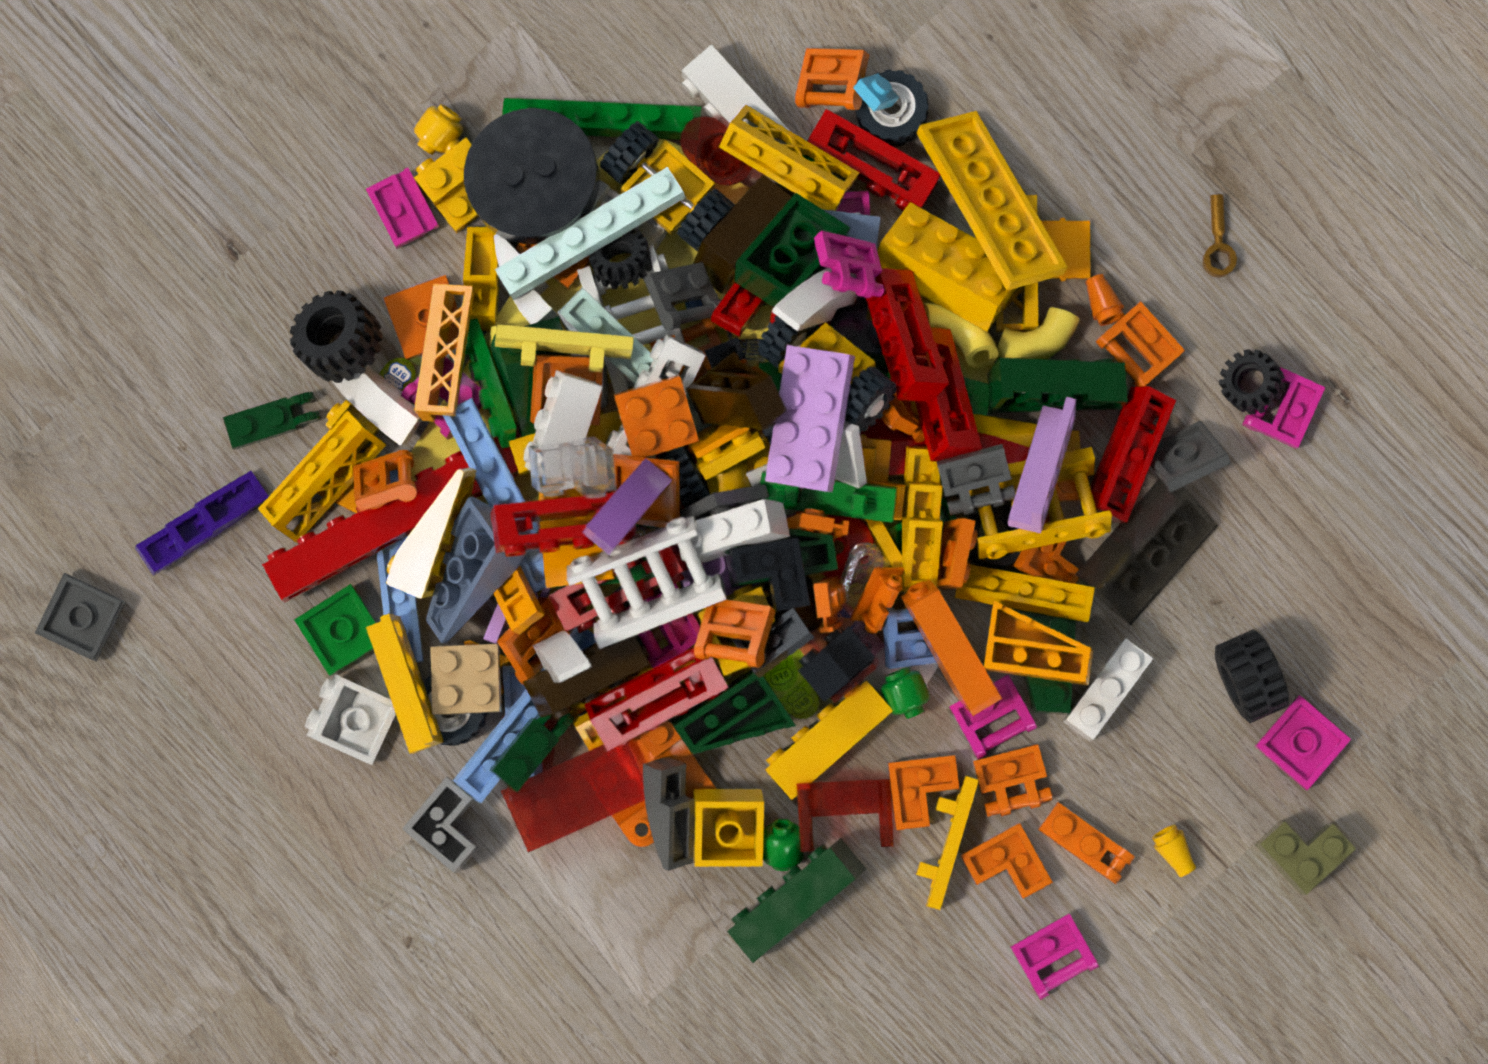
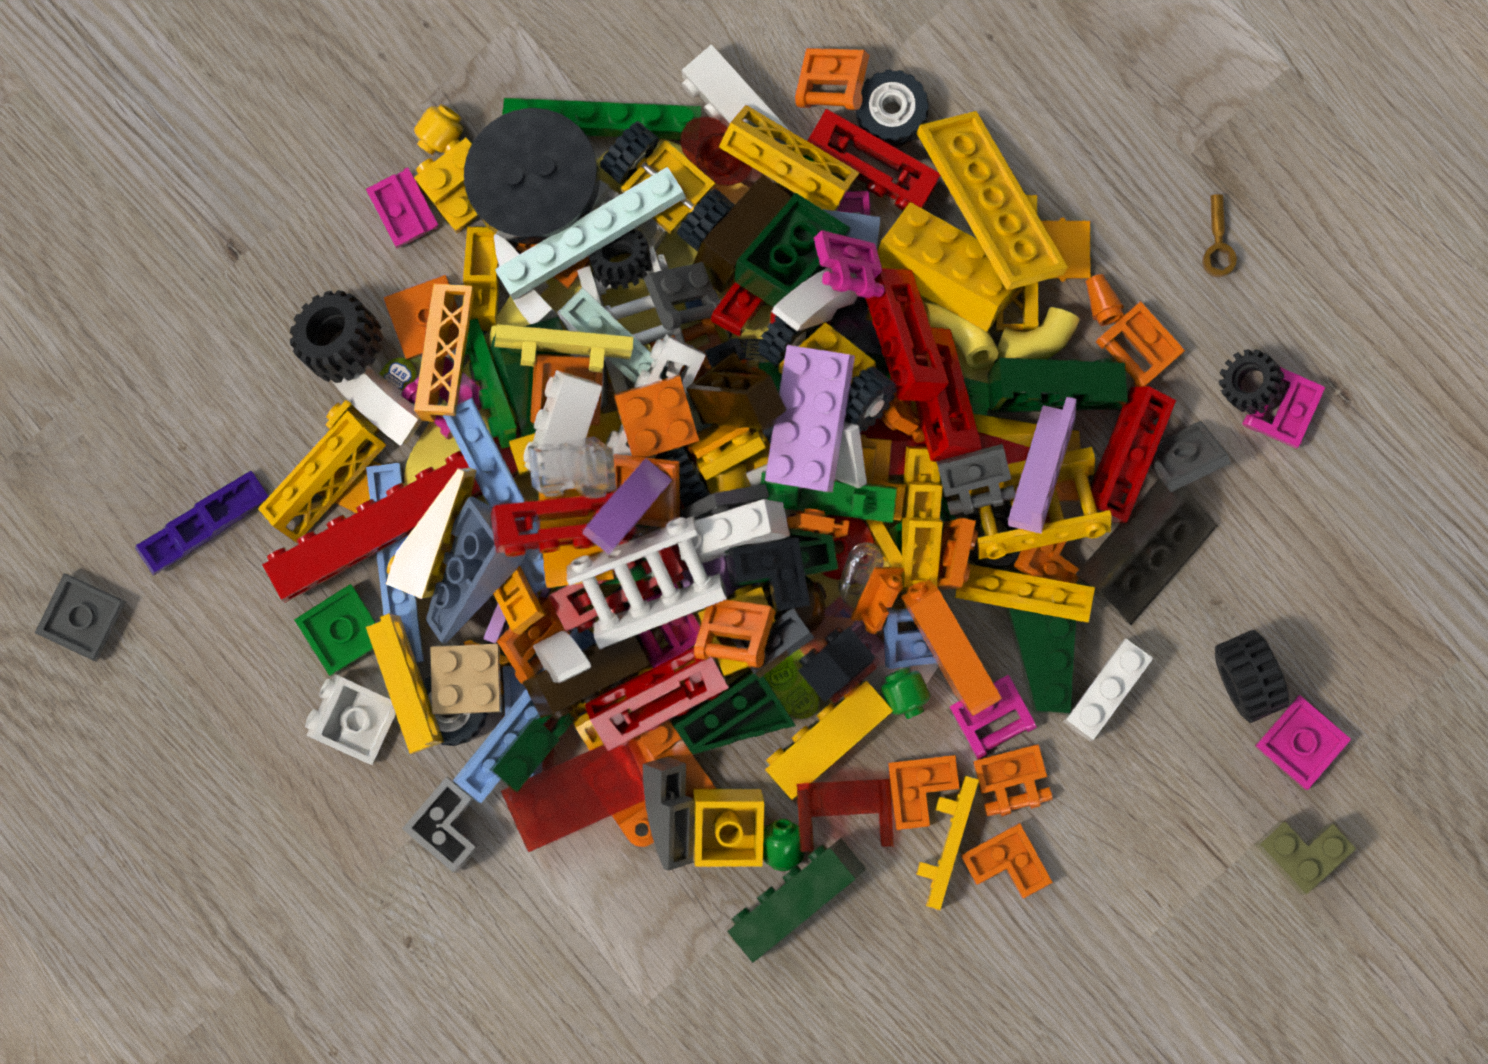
dark green hinge [223,391,321,450] -> none
orange plate [353,450,417,512] -> none
orange plate [813,576,846,633] -> none
medium azure plate [853,74,899,112] -> none
light orange wedge [984,600,1093,685] -> none
dark pink plate [1010,913,1099,1000] -> none
orange plate [1038,802,1135,885] -> none
yellow cone [1152,824,1196,877] -> none

